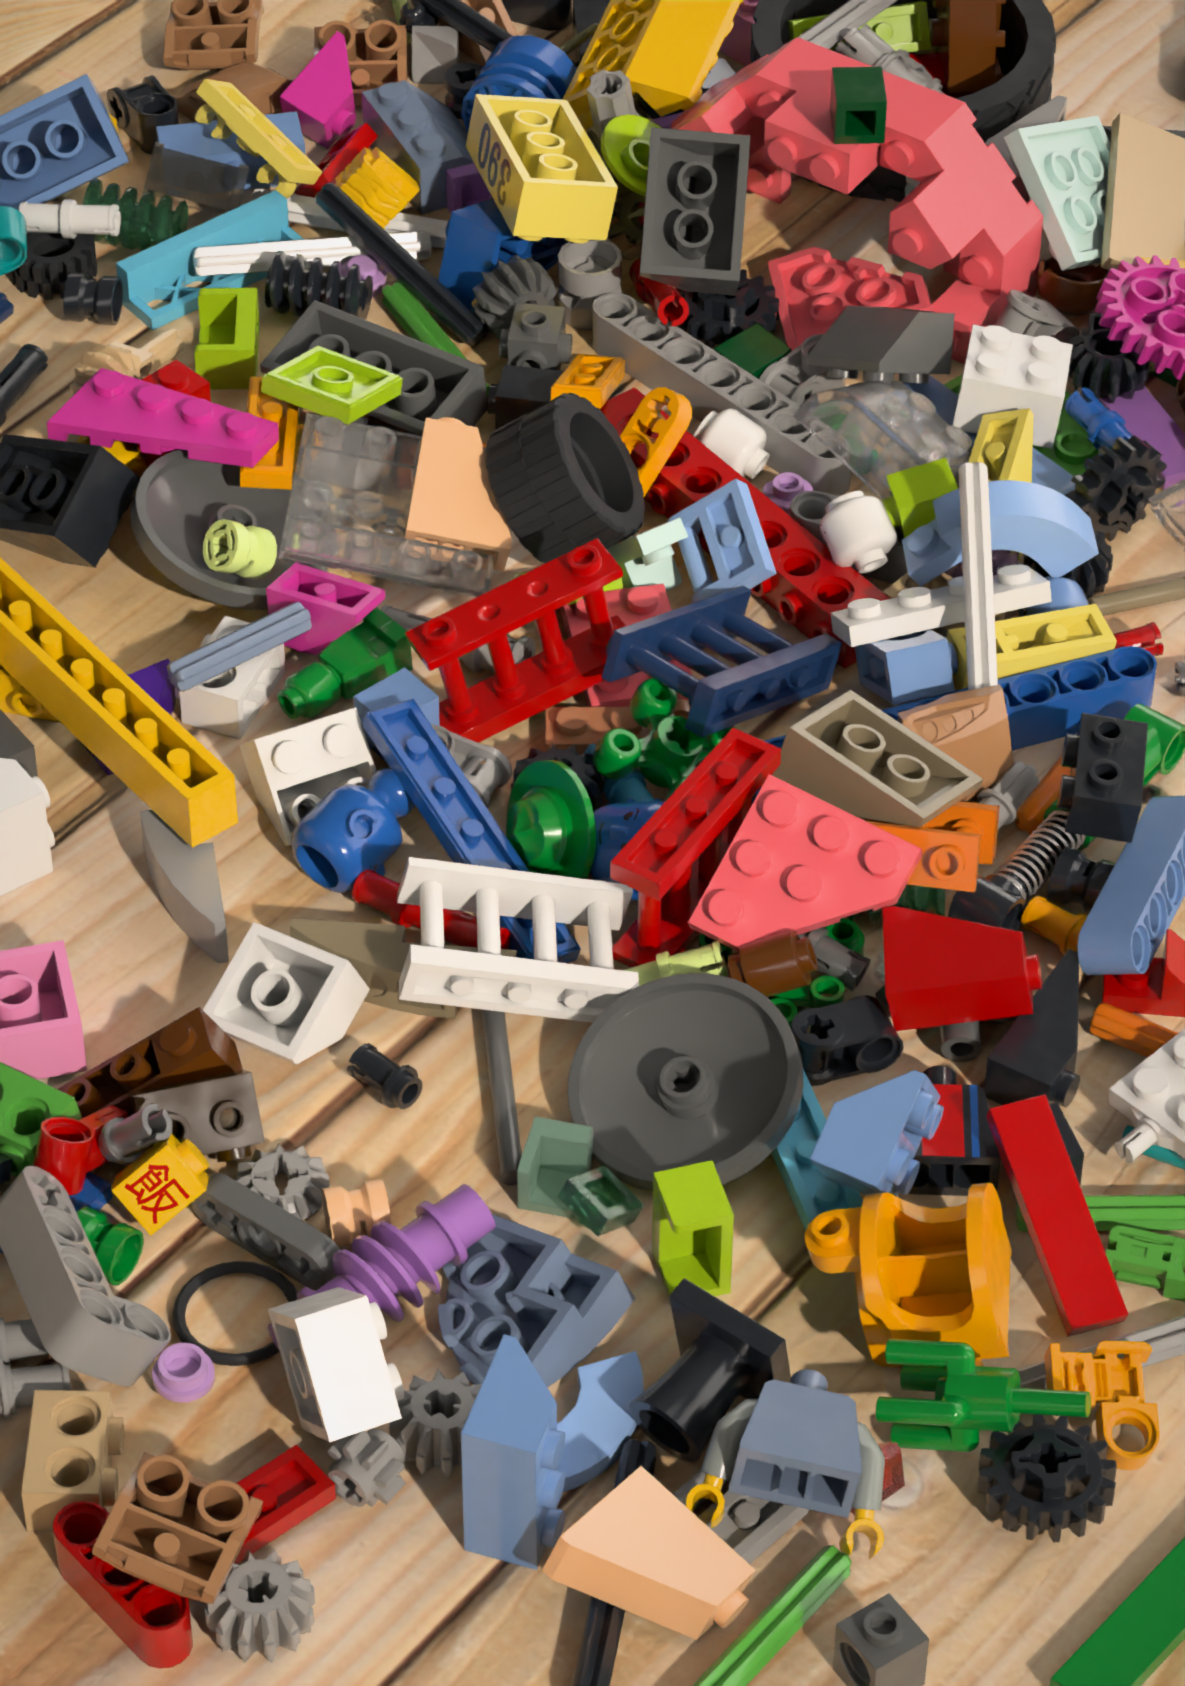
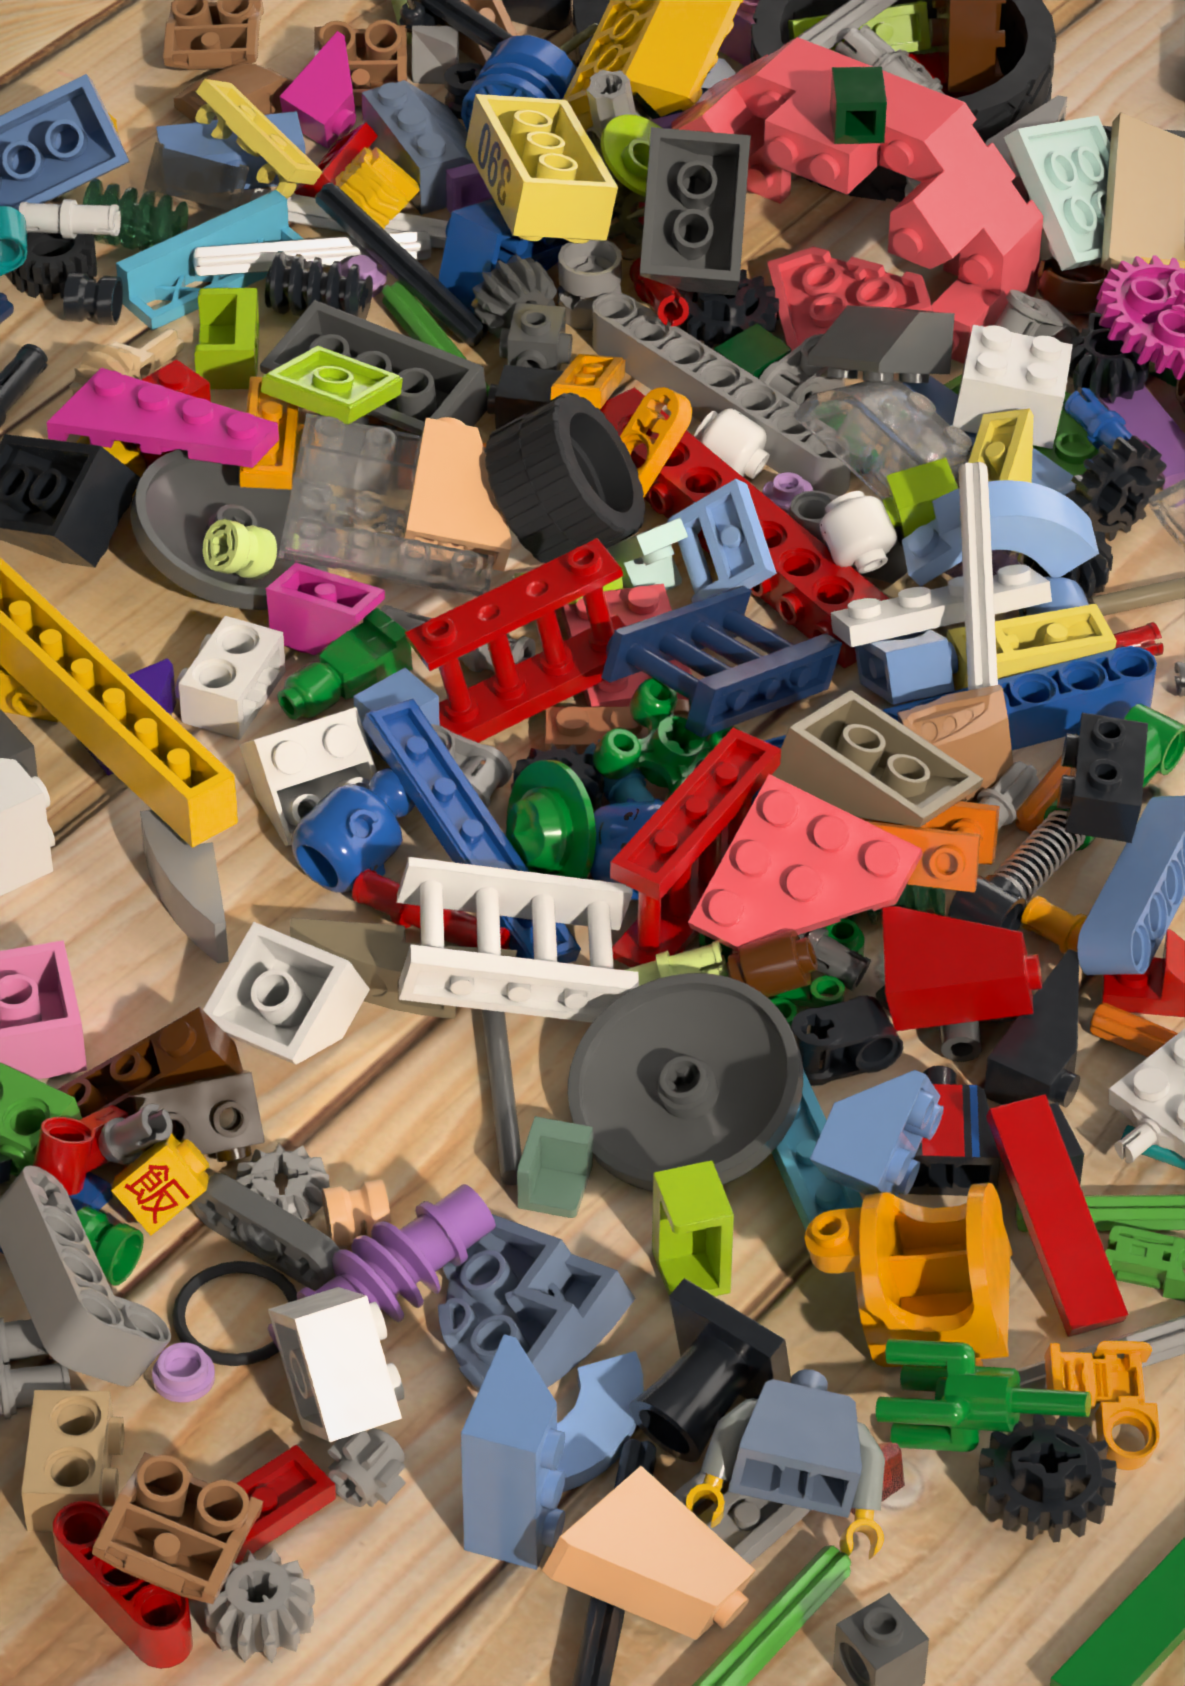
black piece [107,75,179,155] -> none
sand blue axle [167,602,312,692] -> none
black pin [347,1043,423,1109] -> none
light grey gear [389,1368,482,1479] -> none
clear green plate [558,1165,644,1237] -> none
black wheel [1047,846,1116,913] -> none

